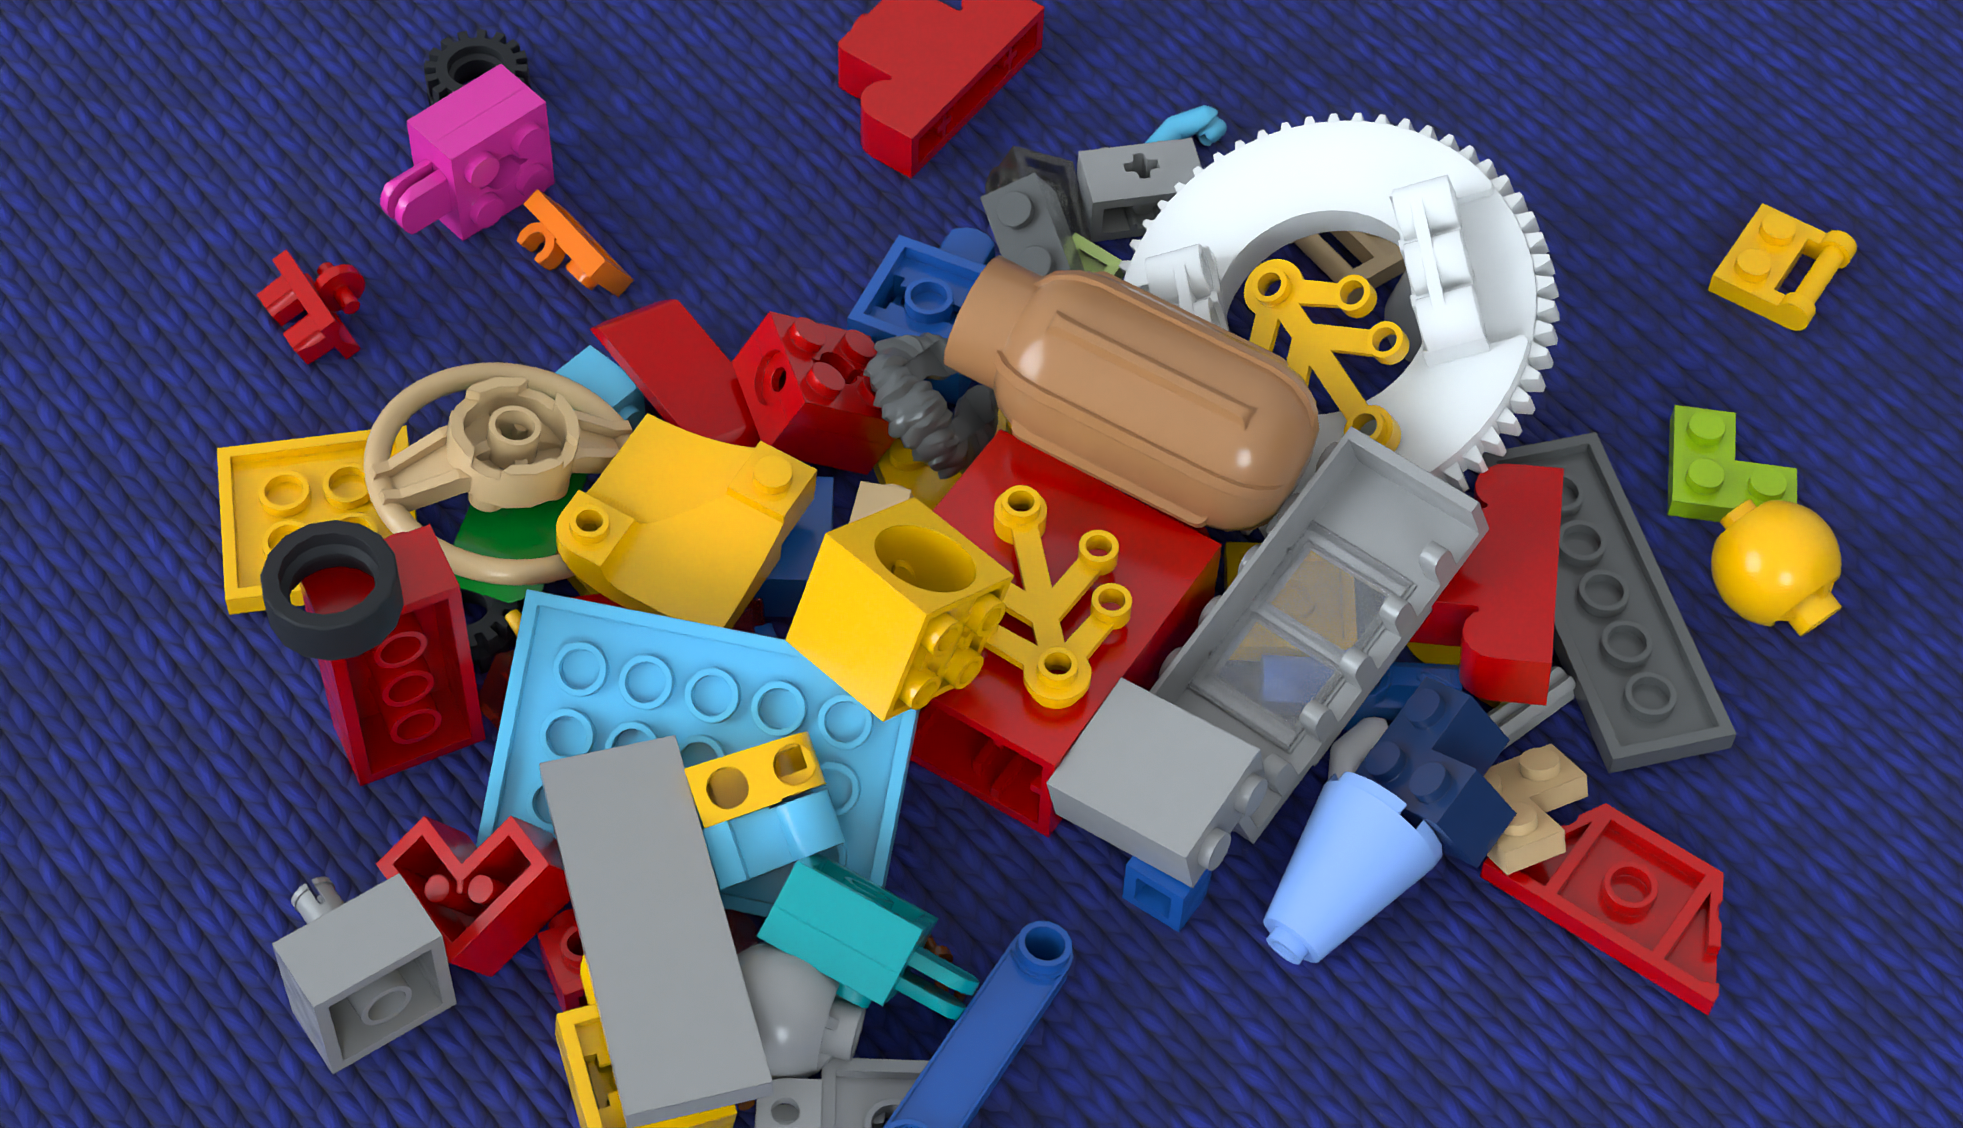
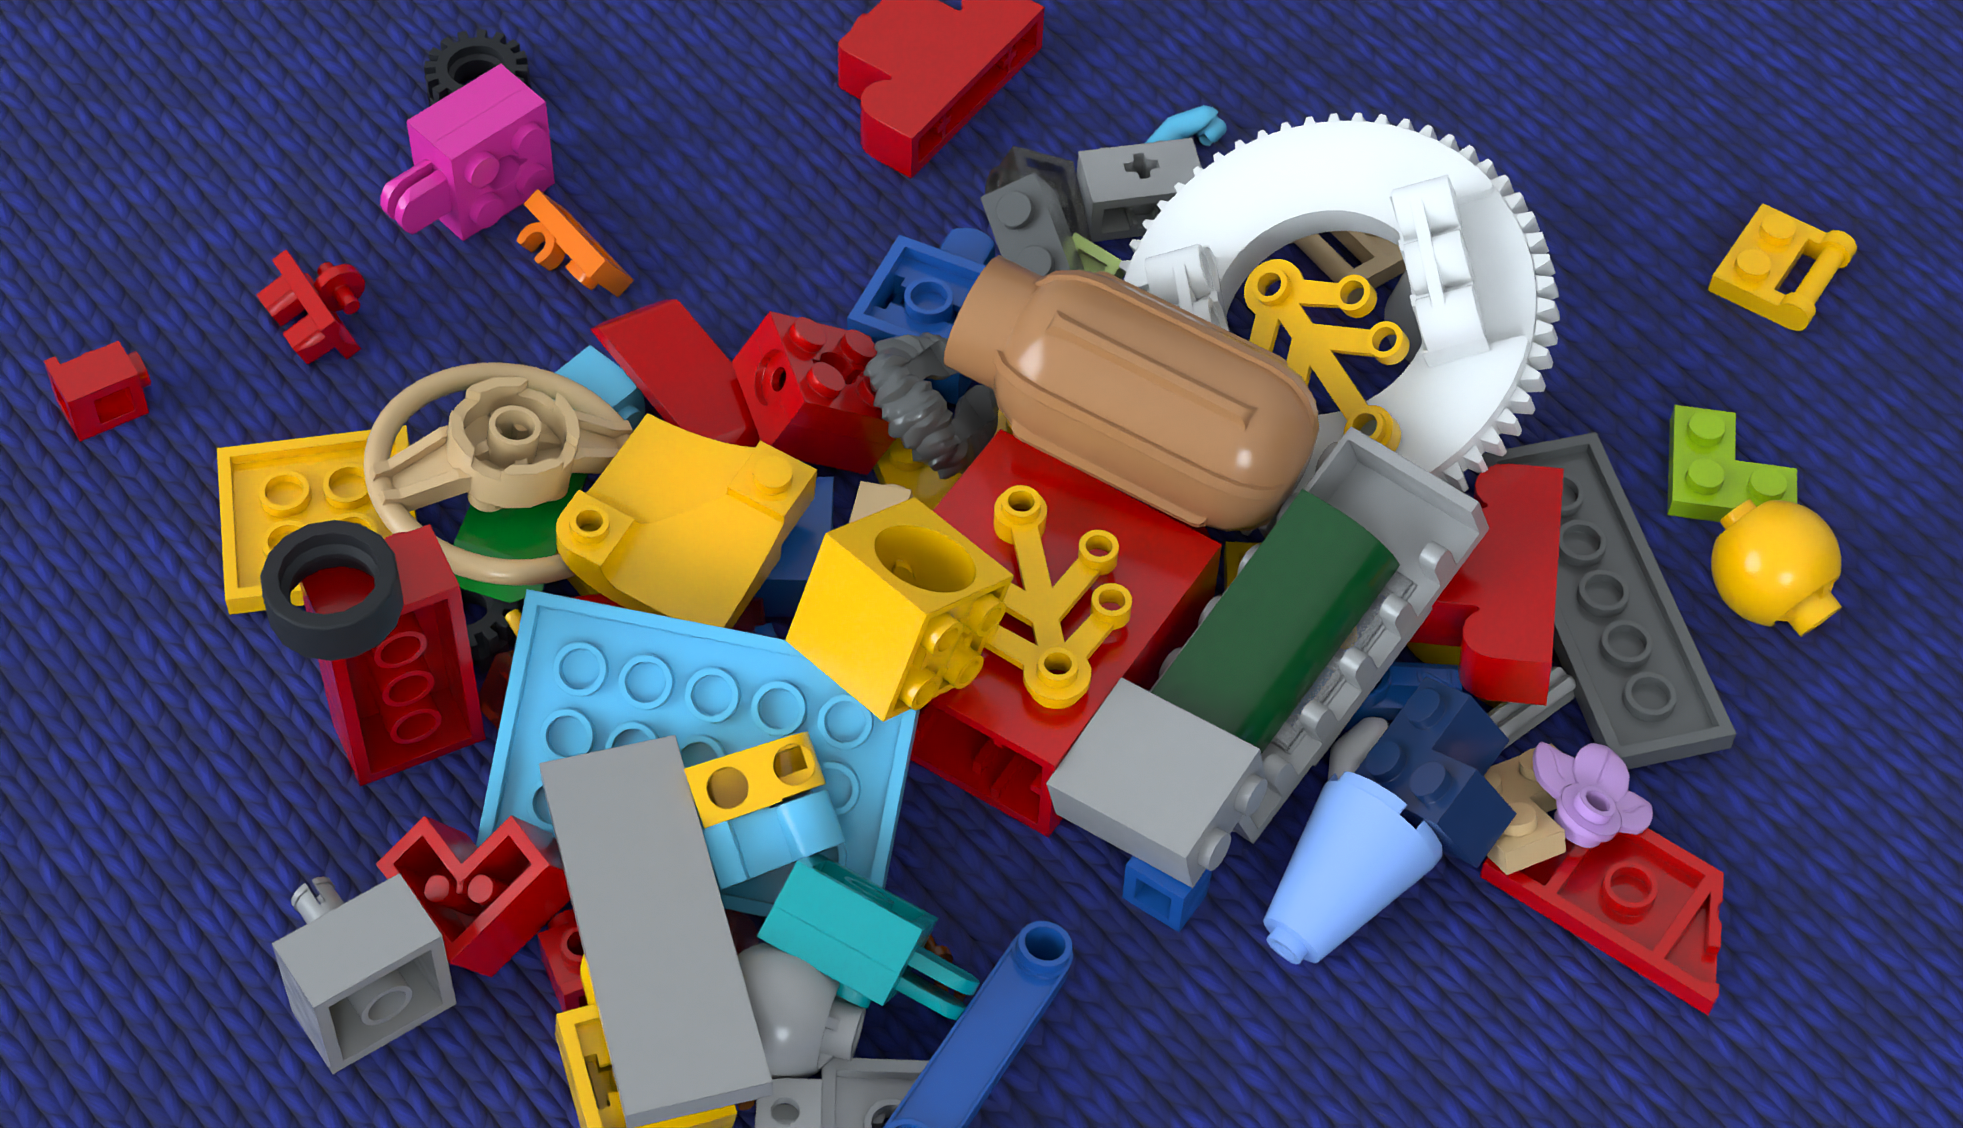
none -> red brick [44,340,151,442]
none -> dark green brick [1151,488,1400,754]
none -> lavender plate [1532,742,1653,848]

